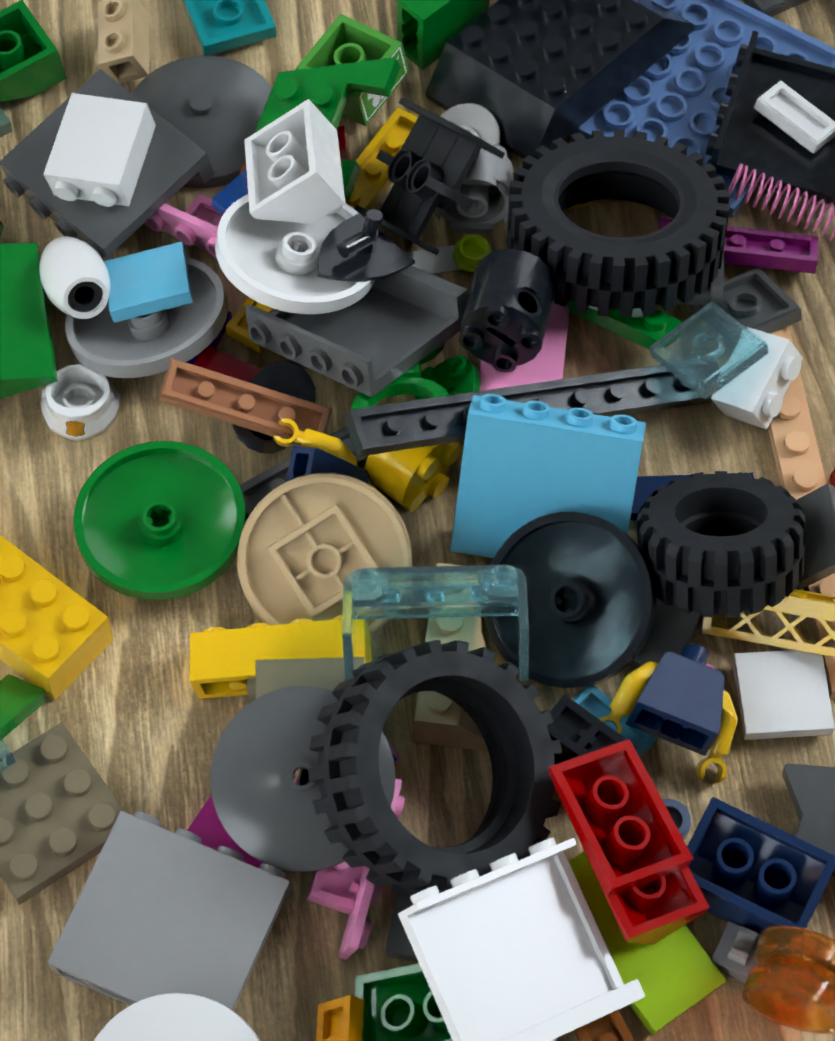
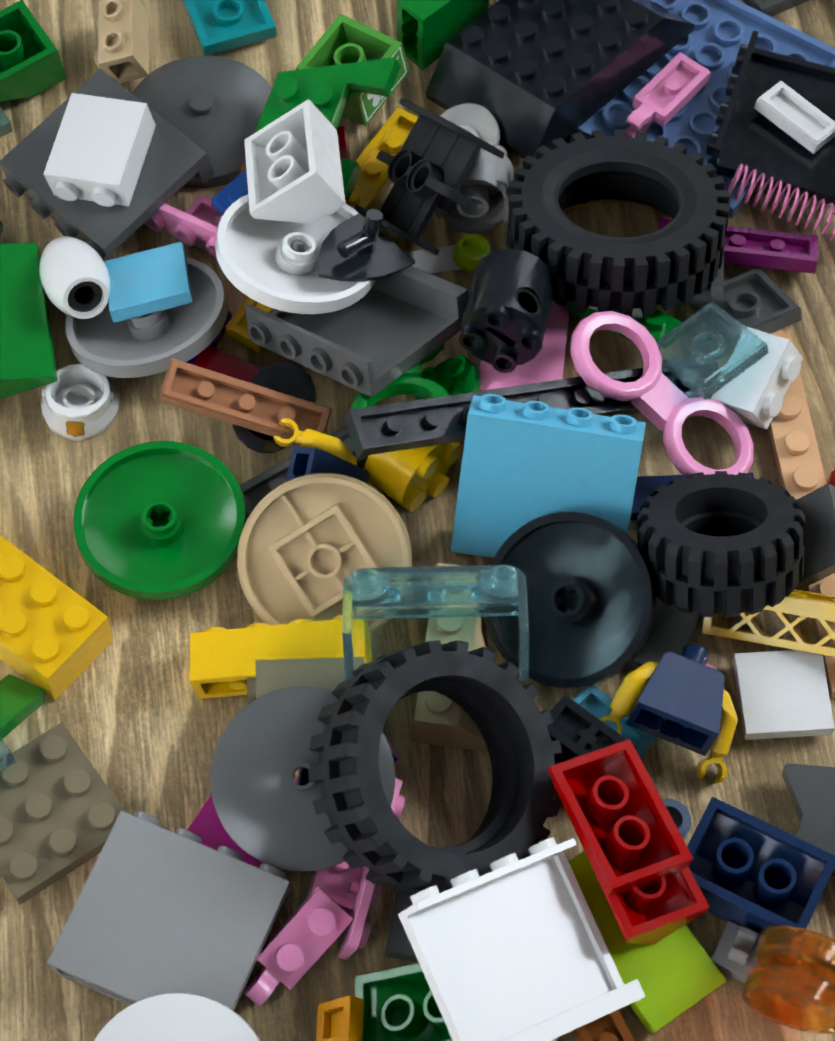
none -> bright pink plate [243,887,353,1007]
none -> bright pink bar [570,311,754,478]
none -> bright pink plate [625,52,711,138]

